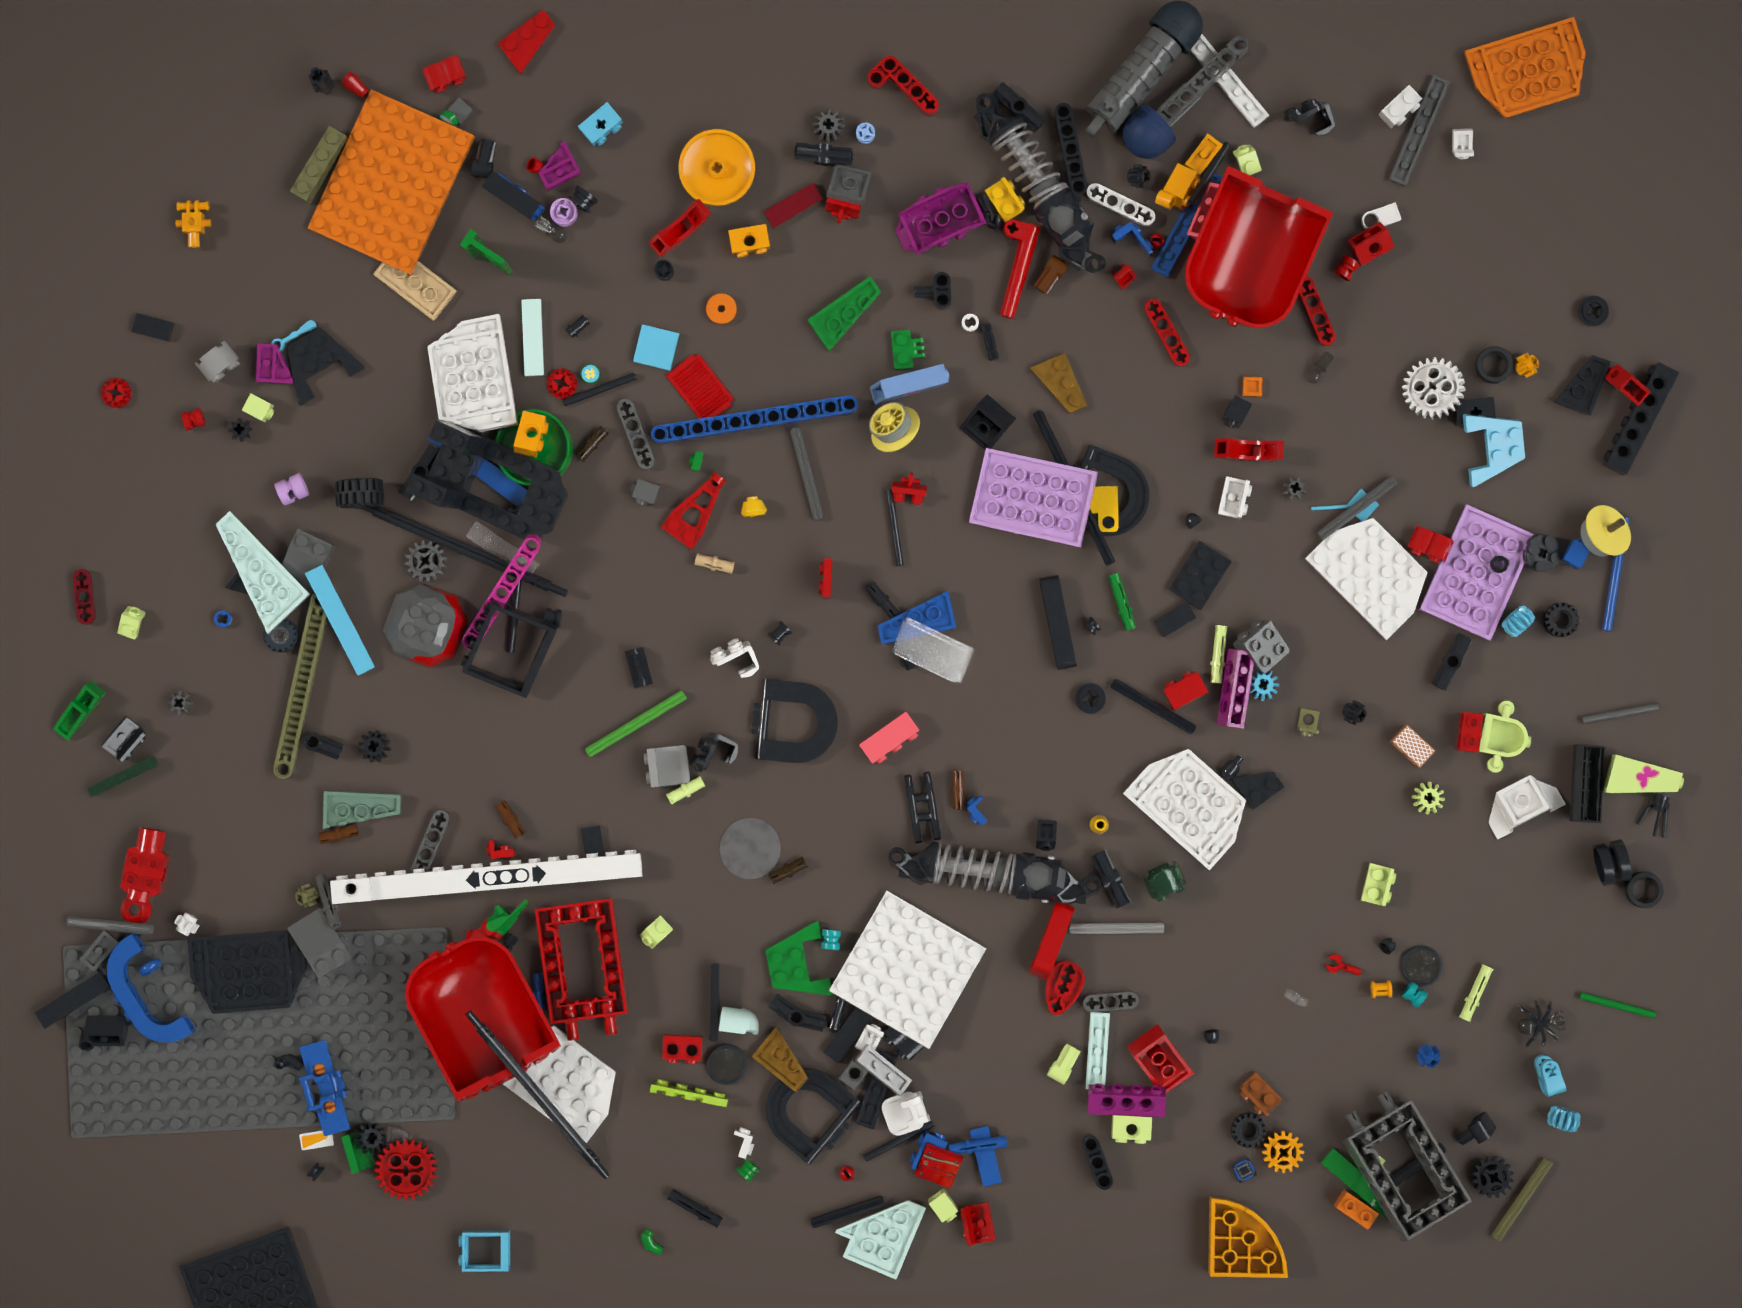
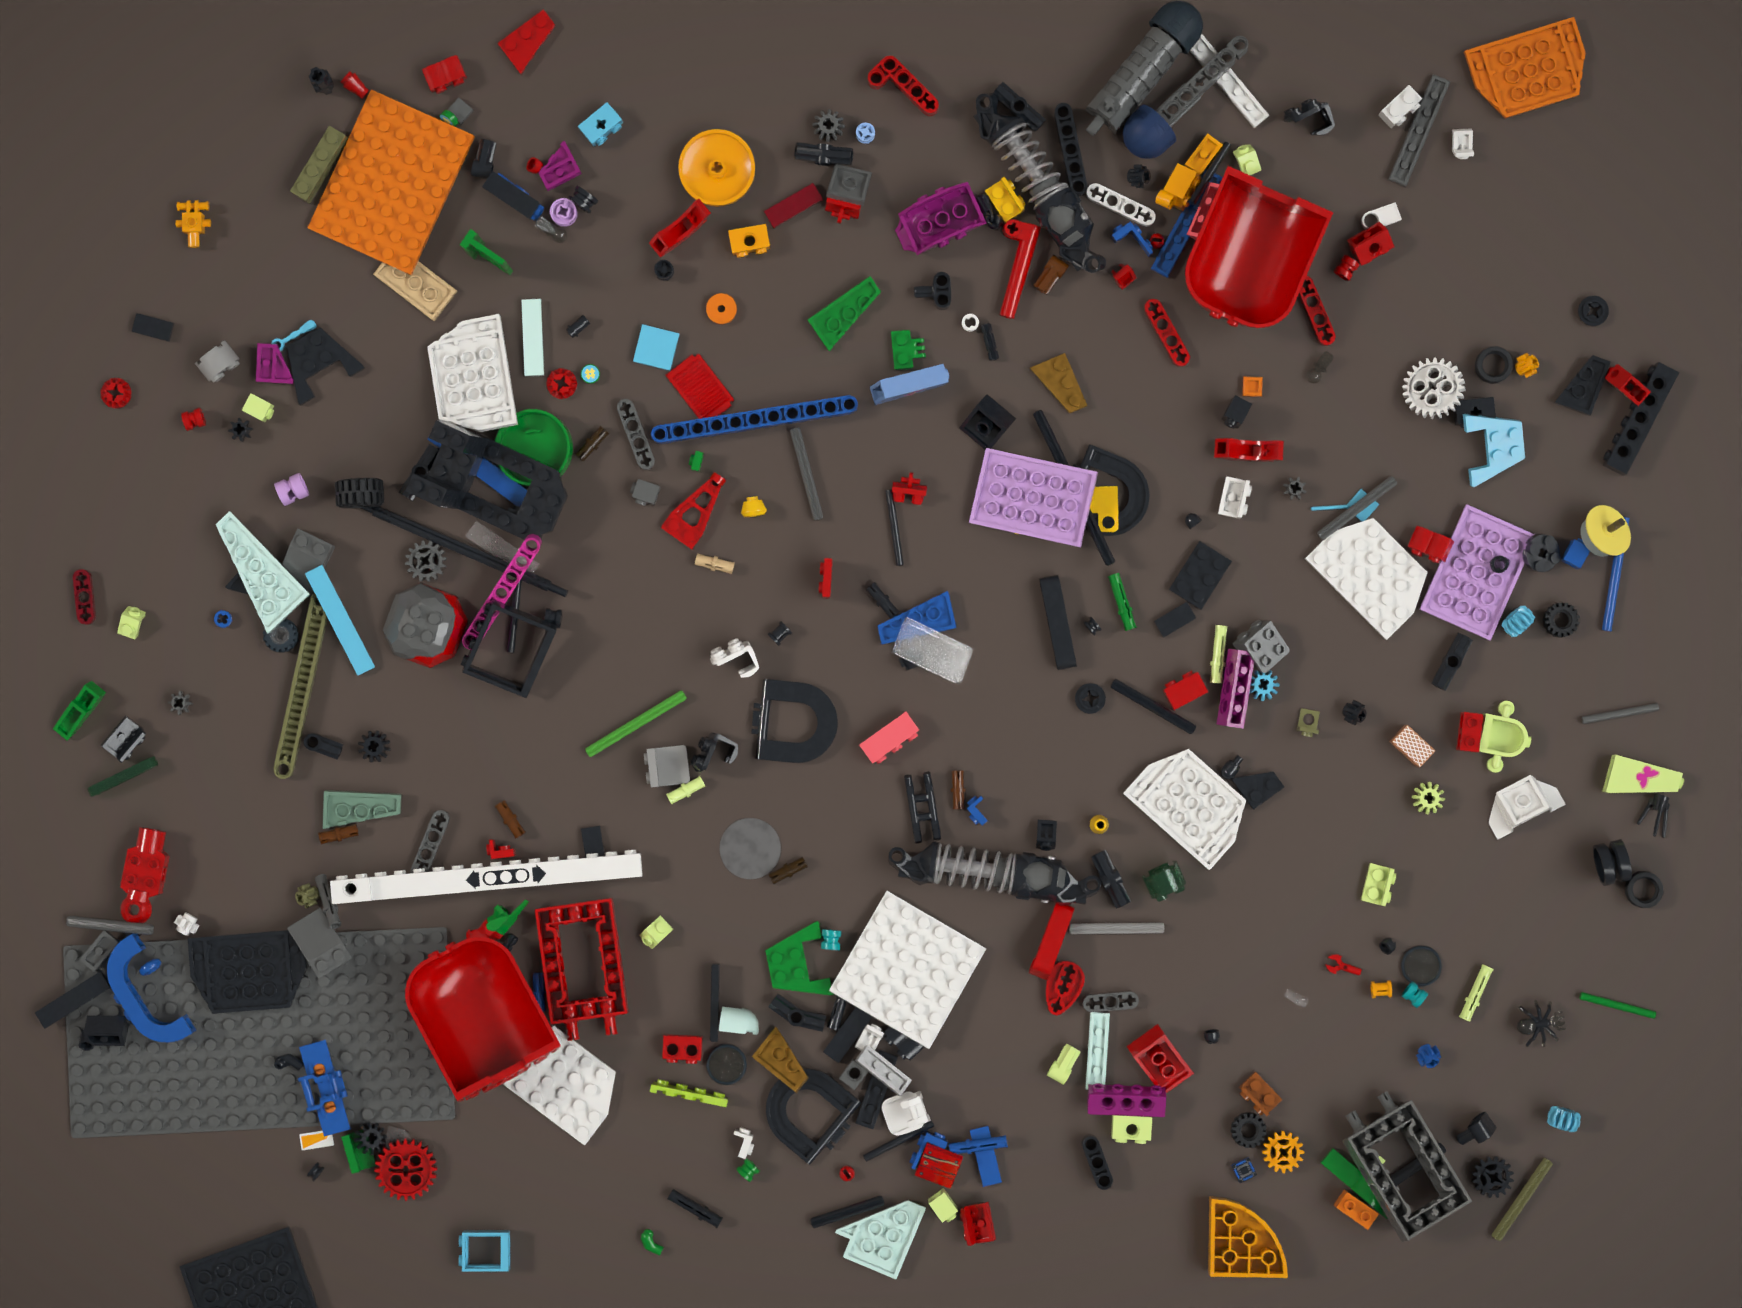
black axle [465,1010,609,1179] -> none
light orange brick [513,411,549,458] -> none
black bar [563,373,637,407] -> none
black hinge [625,647,653,689] -> none
light yellow piece [869,402,920,452] -> none
medium azure piece [1534,1054,1567,1097] -> none
black piece [1570,744,1605,823] -> none

